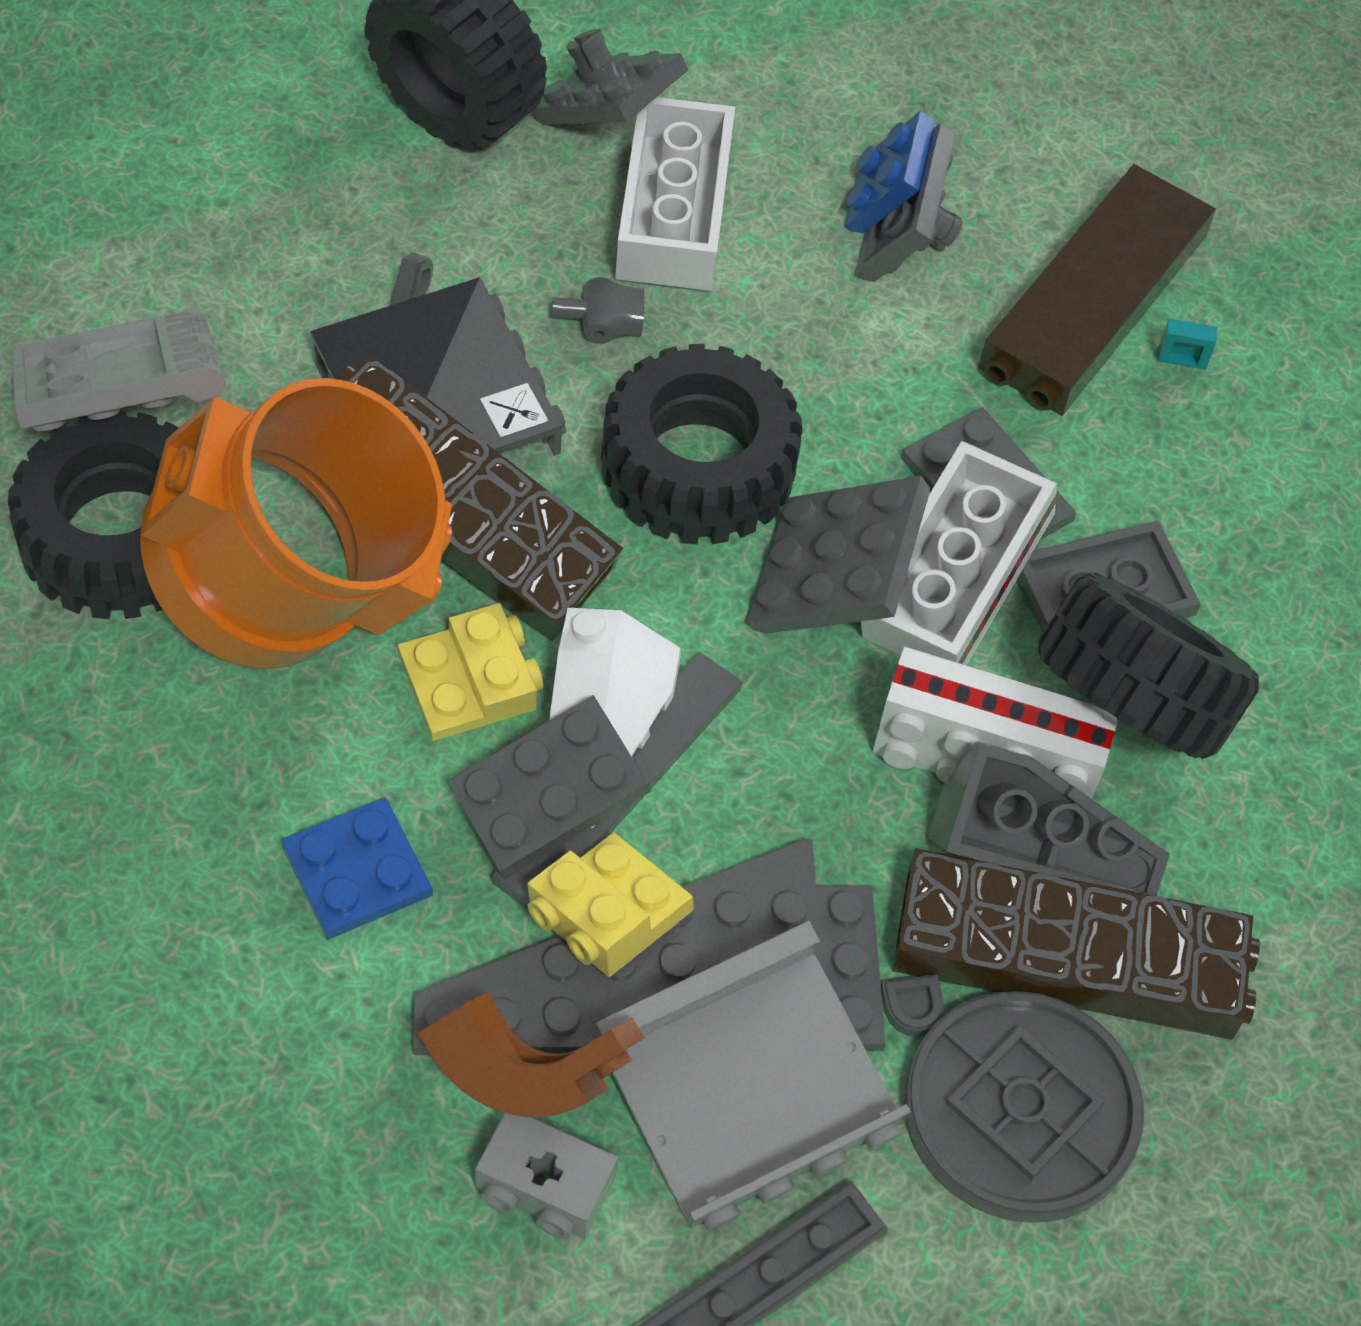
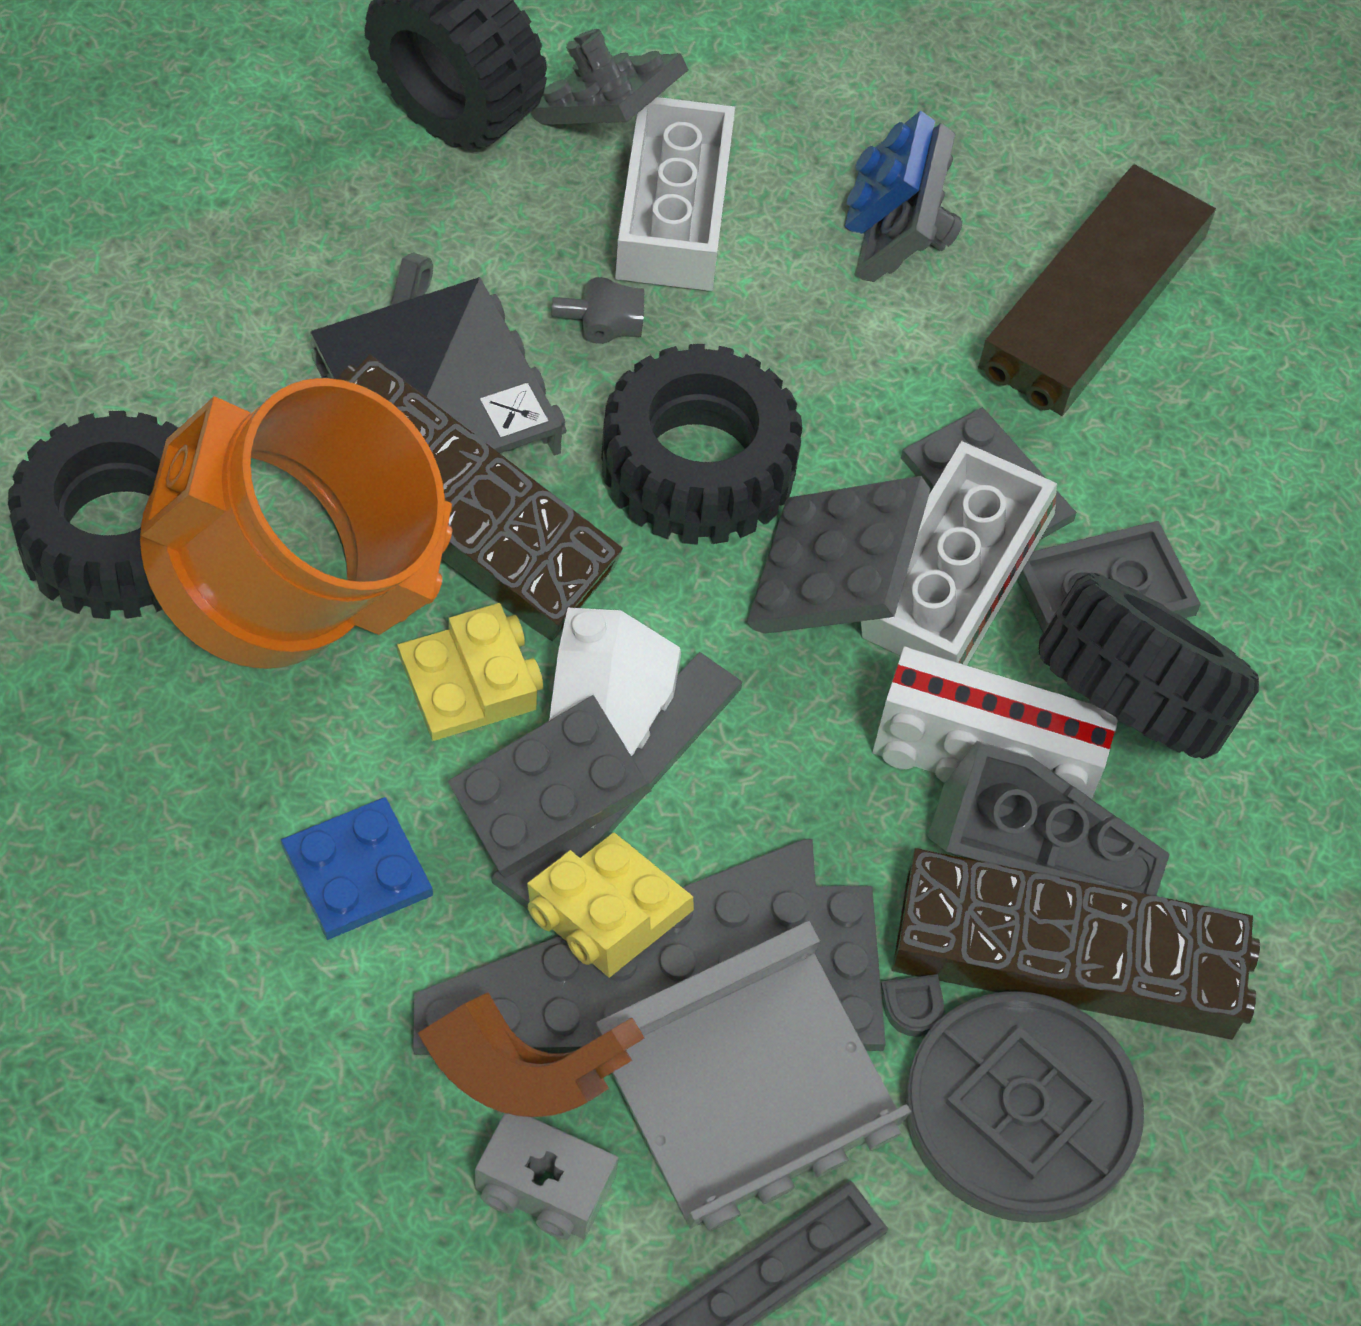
light grey hinge [12,310,225,431] -> none
teal plate [1157,318,1218,370] -> none

